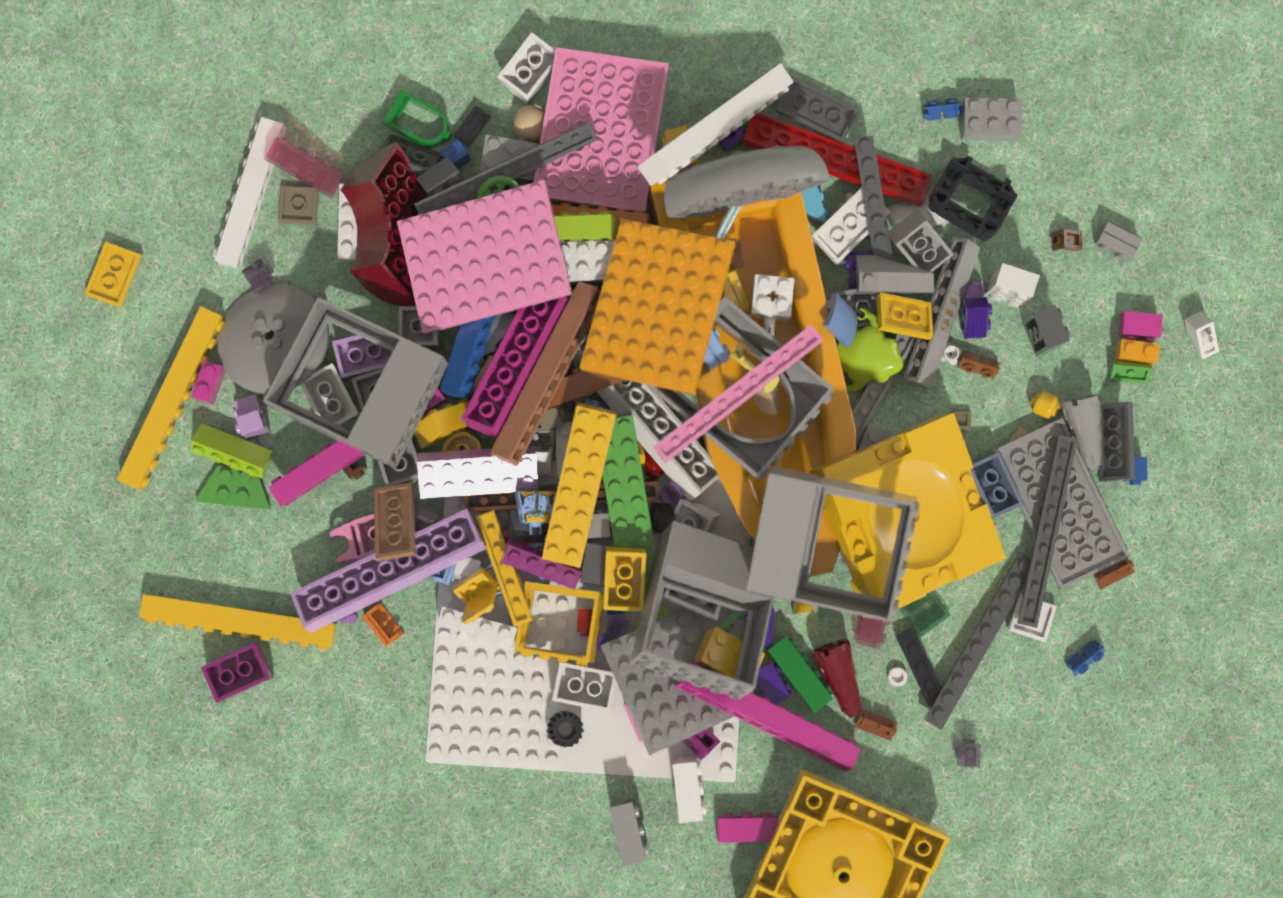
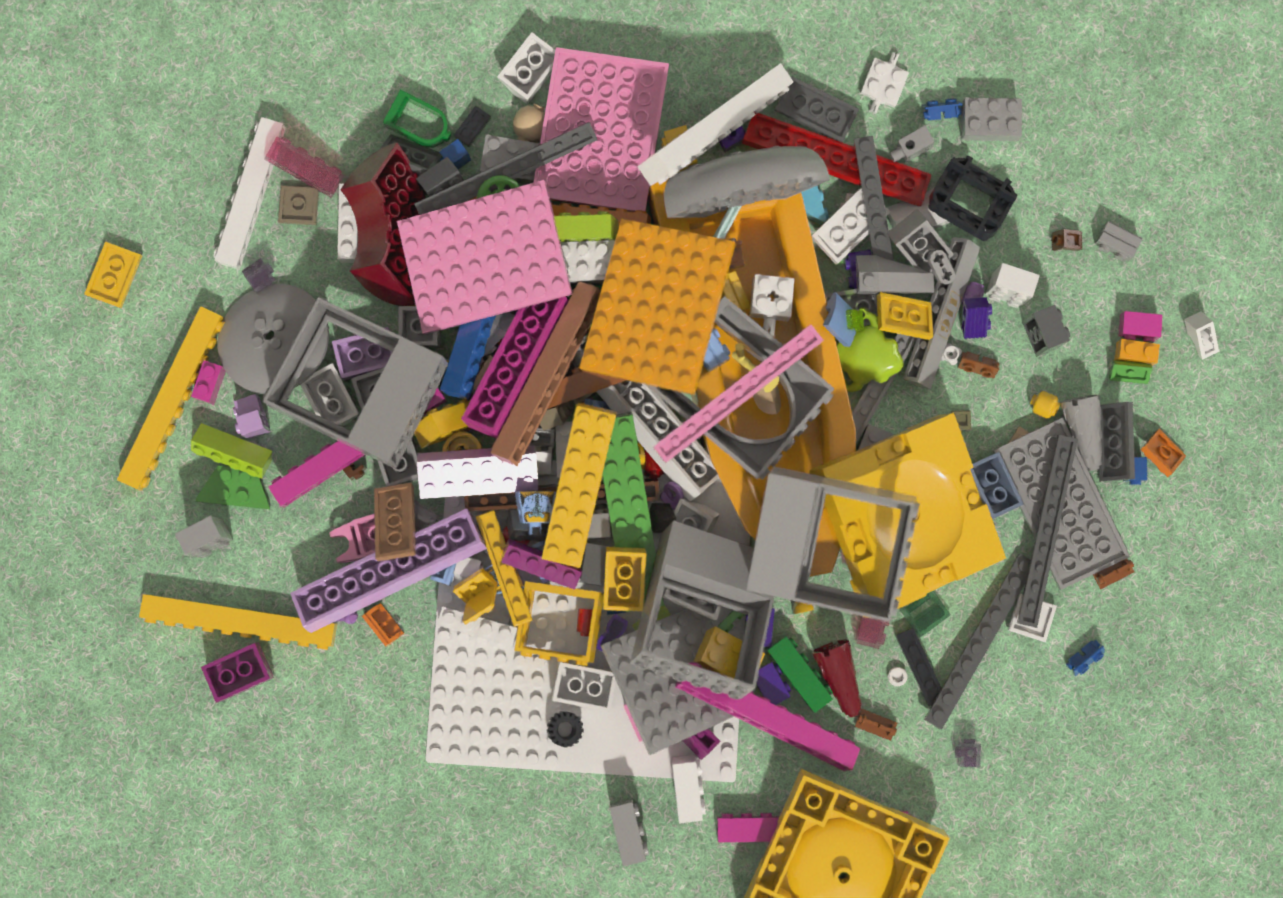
none -> light grey brick [175,516,233,558]
none -> clear neon green tile [846,309,864,332]
none -> white plate [860,52,909,114]
none -> light grey torso [889,125,934,162]
none -> light grey beam [927,250,955,284]
none -> orange plate [1140,428,1186,477]

